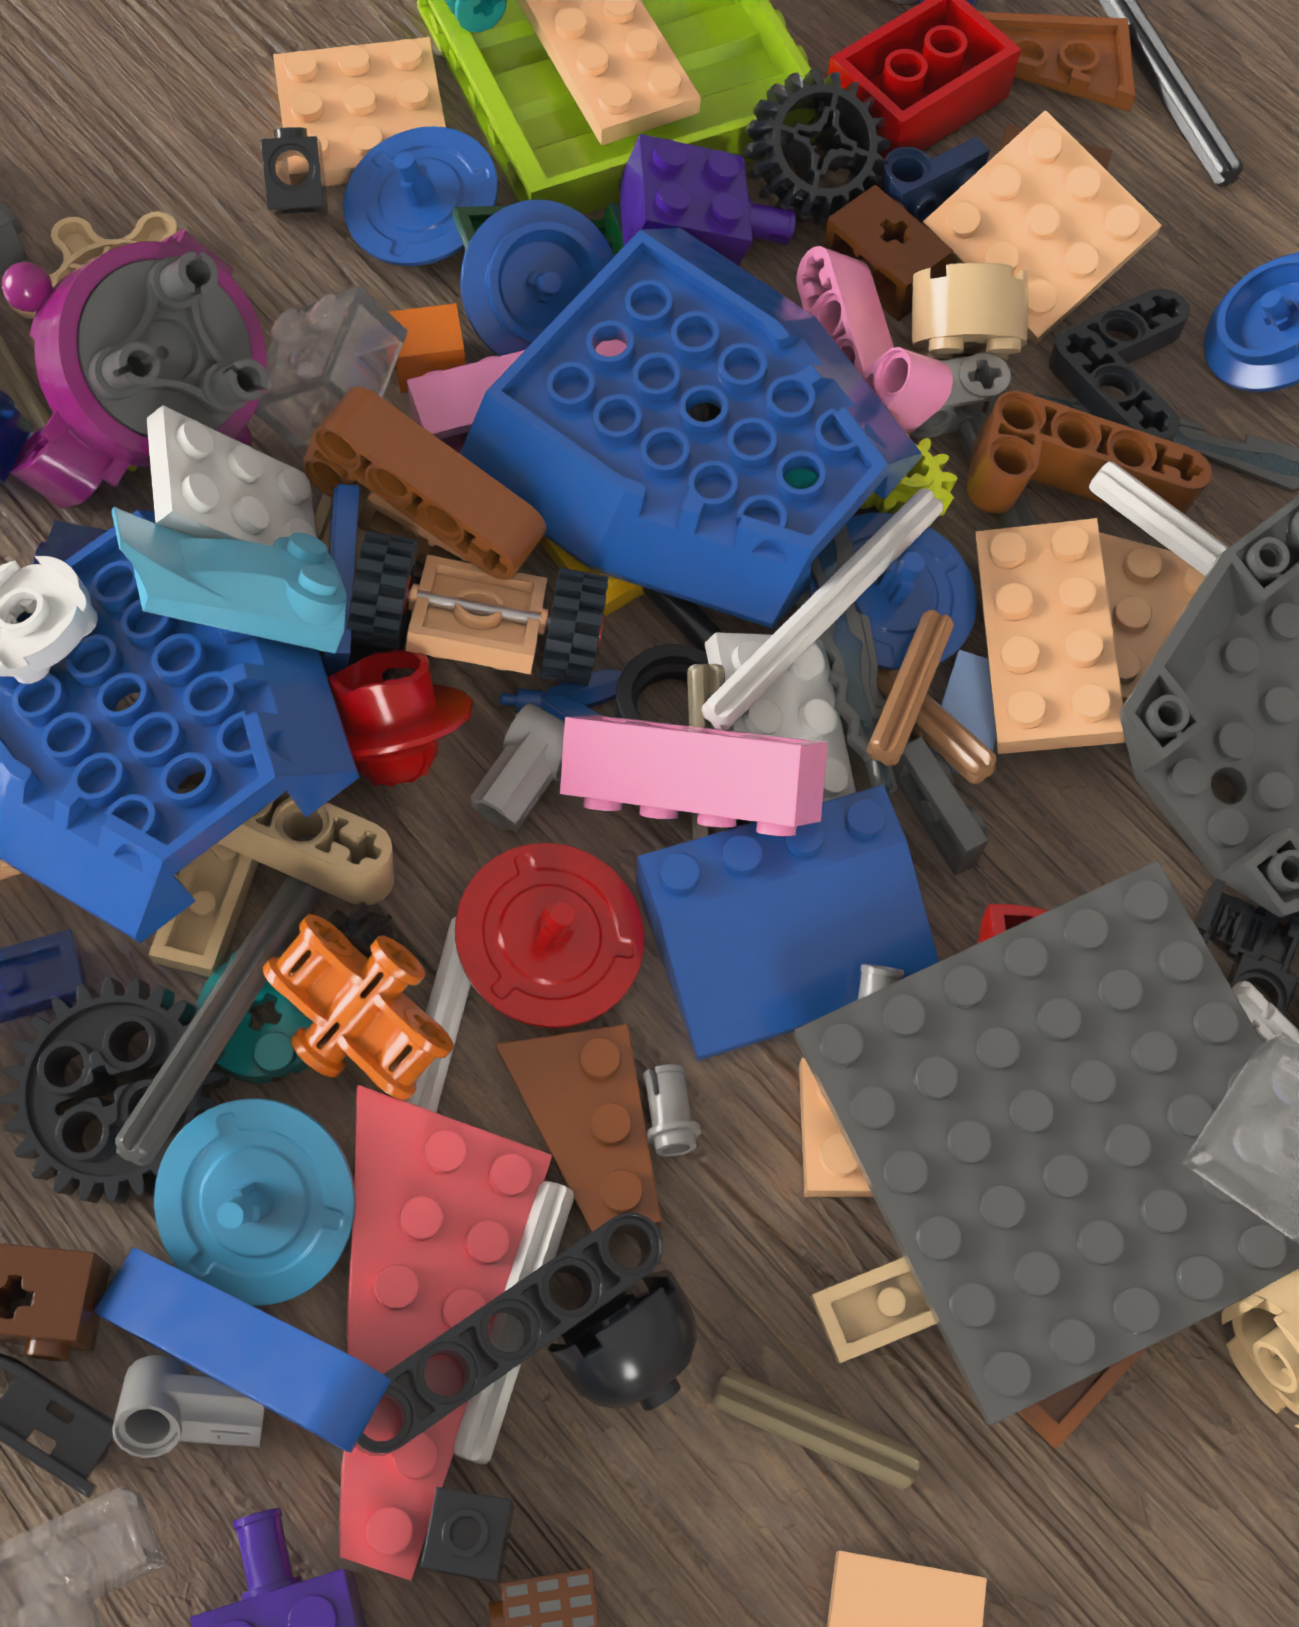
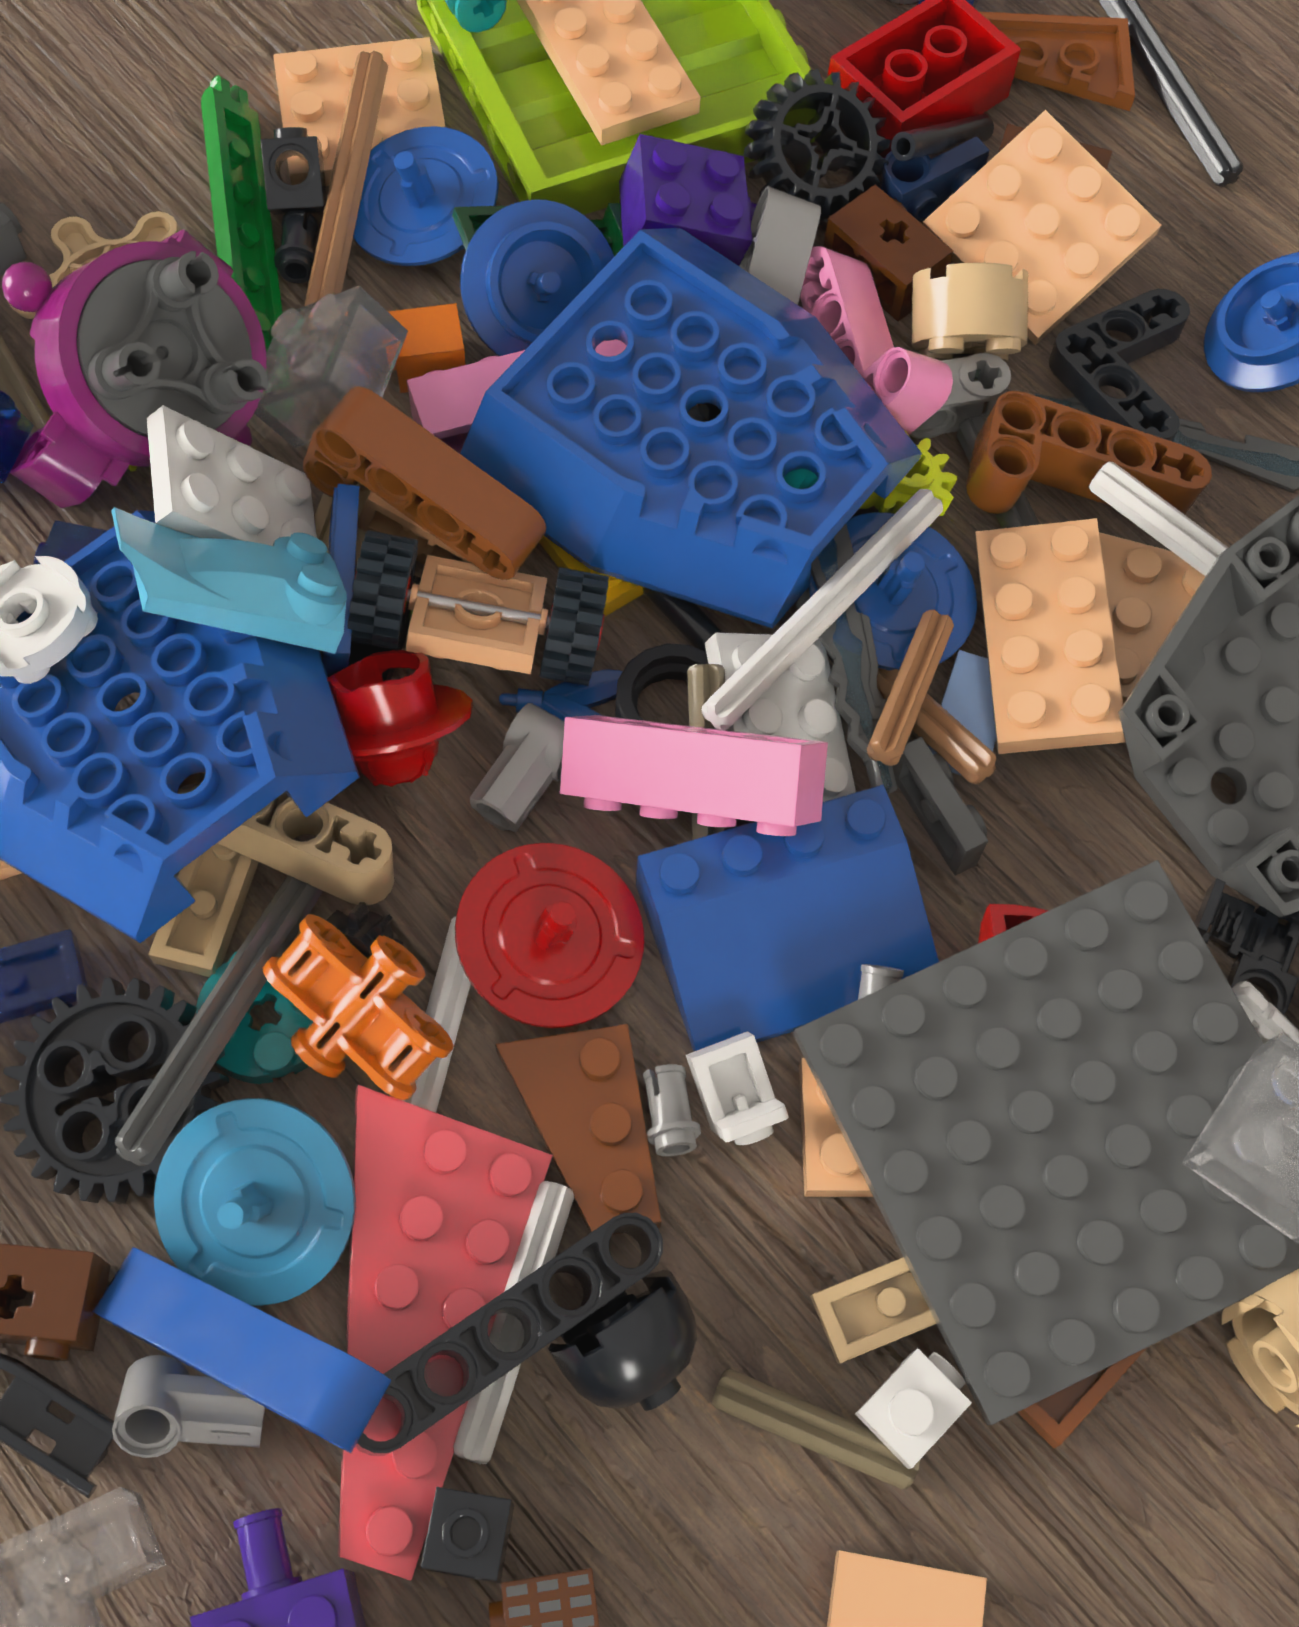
none -> green hinge [201,75,293,417]
none -> black pin [274,210,318,284]
none -> medium nougat axle [298,51,388,348]
none -> white bracket [686,1031,789,1145]
none -> light grey beam [740,186,821,305]
none -> white bracket [855,1349,972,1469]
none -> black piece [891,114,994,161]

